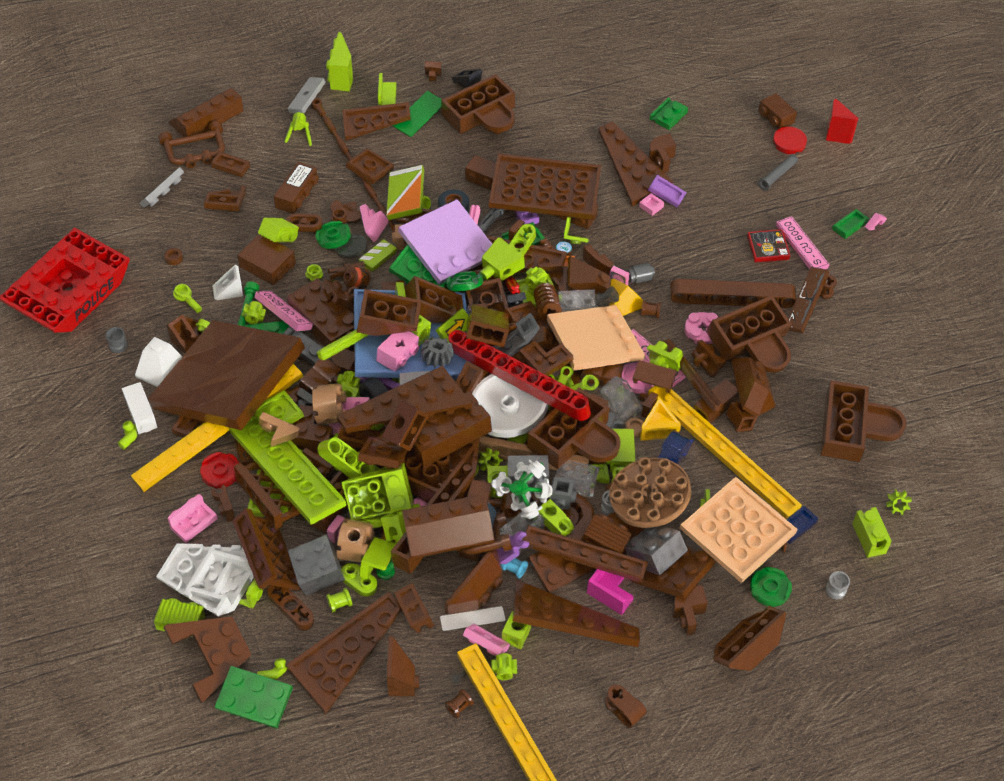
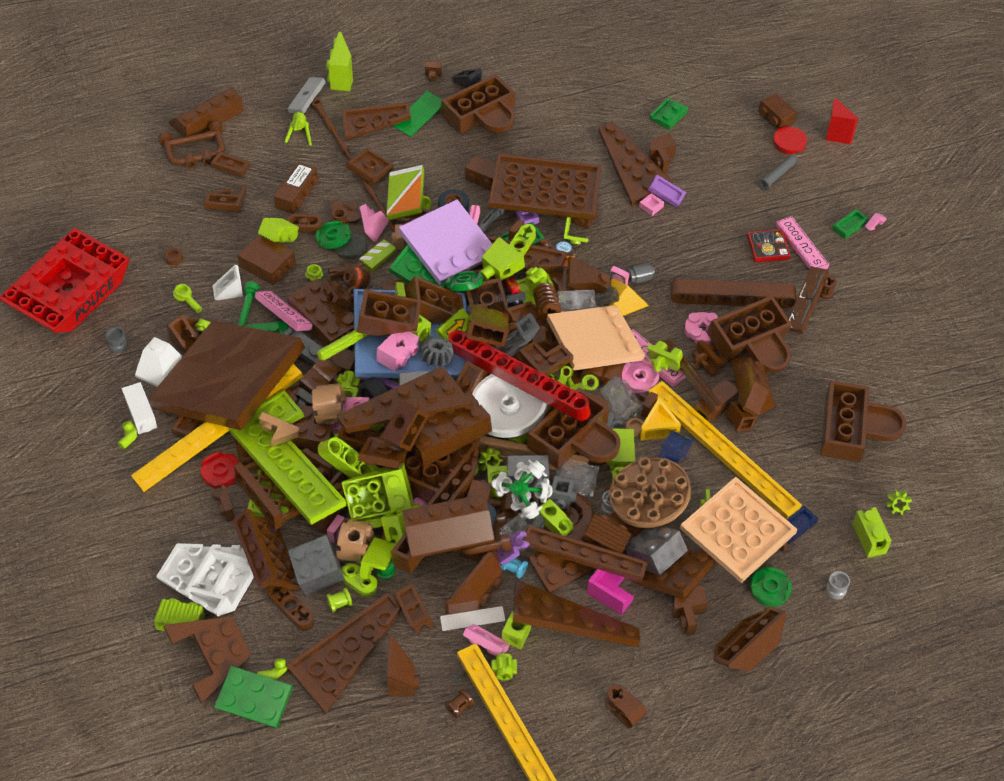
light grey tile [139,167,184,208] -> none
bright pink bracket [167,494,218,543] -> none
lime bracket [239,578,263,609] -> none
lime gear [242,301,266,324] -> none
lime panel [378,73,397,106] -> none
reddish brown slope [583,244,614,276] -> none
lime tile [588,463,610,484] -> none
reddish brown hinge [632,360,676,393] -> none
reddish brown bush [641,300,661,319] -> none

